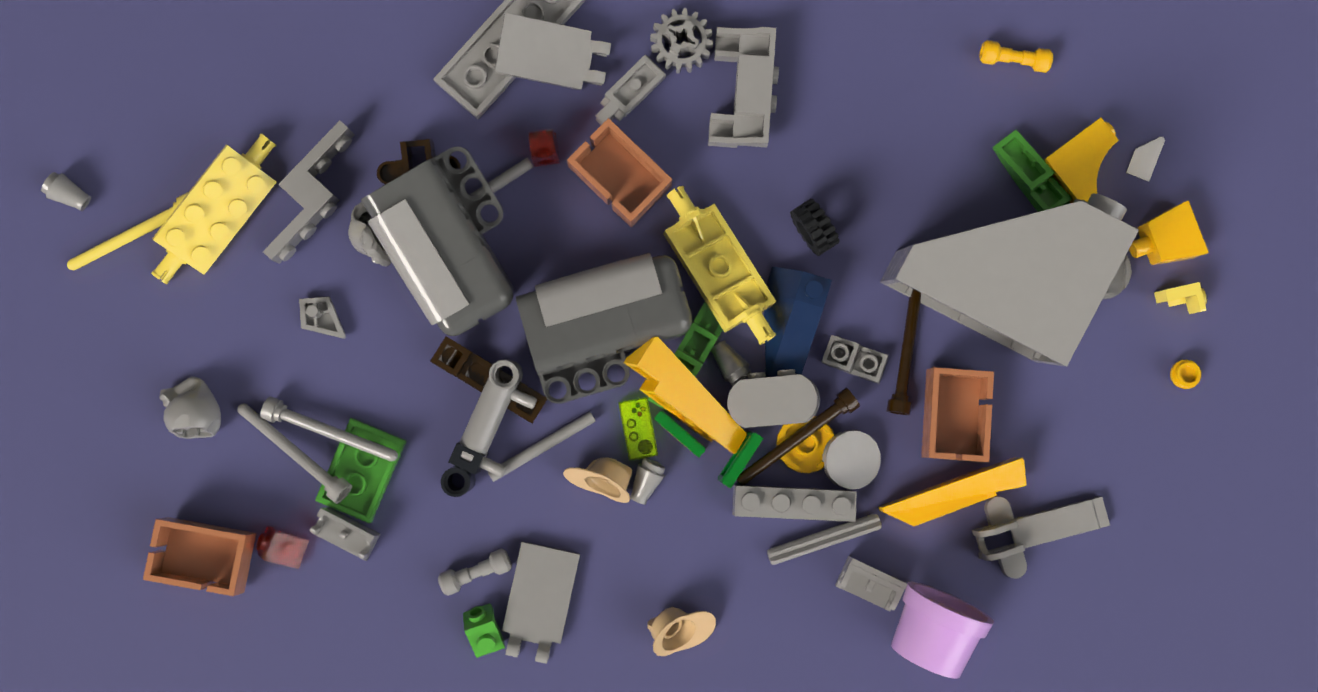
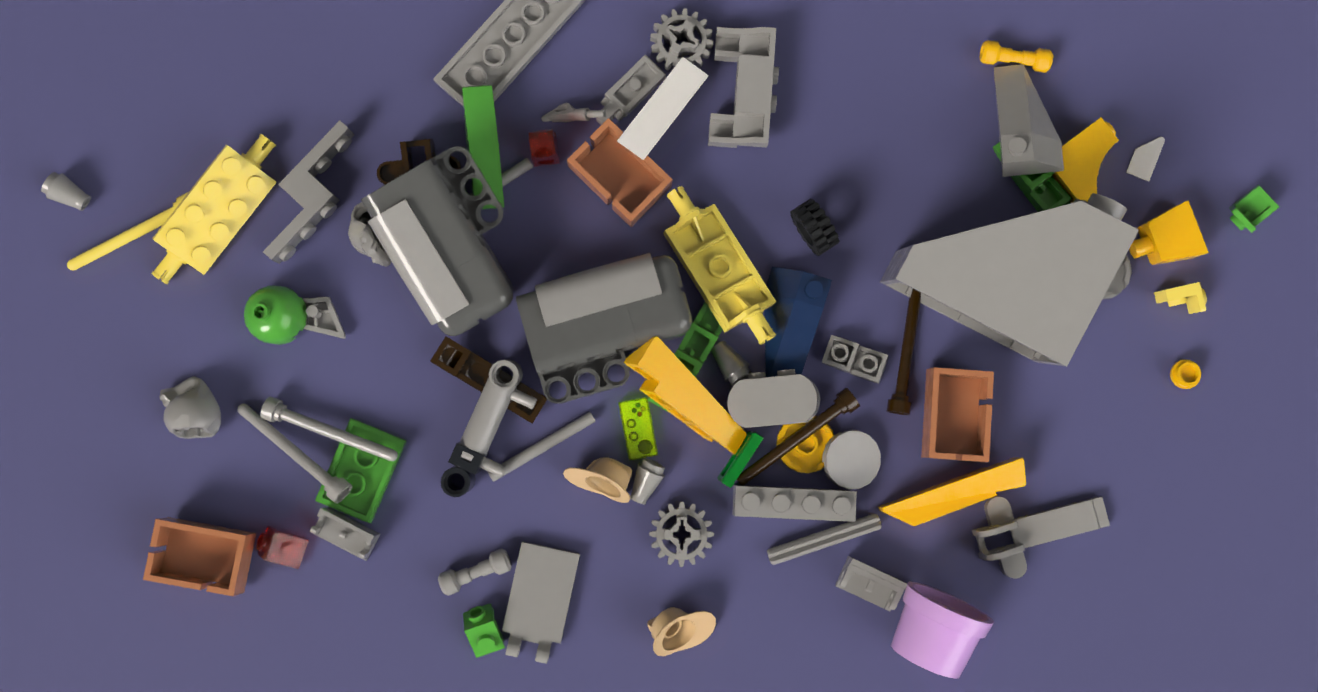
light grey tile [494,12,611,90] -> none
green tile [654,411,706,458] -> none
none -> bright green cylinder [244,285,307,345]
none -> bright green slope [462,85,504,209]
none -> light grey hand [541,103,606,122]
none -> white sticker [617,57,709,160]
none -> light grey gear [649,501,714,567]
none -> light grey wedge [994,64,1064,177]
none -> bright green bracket [1229,184,1279,233]

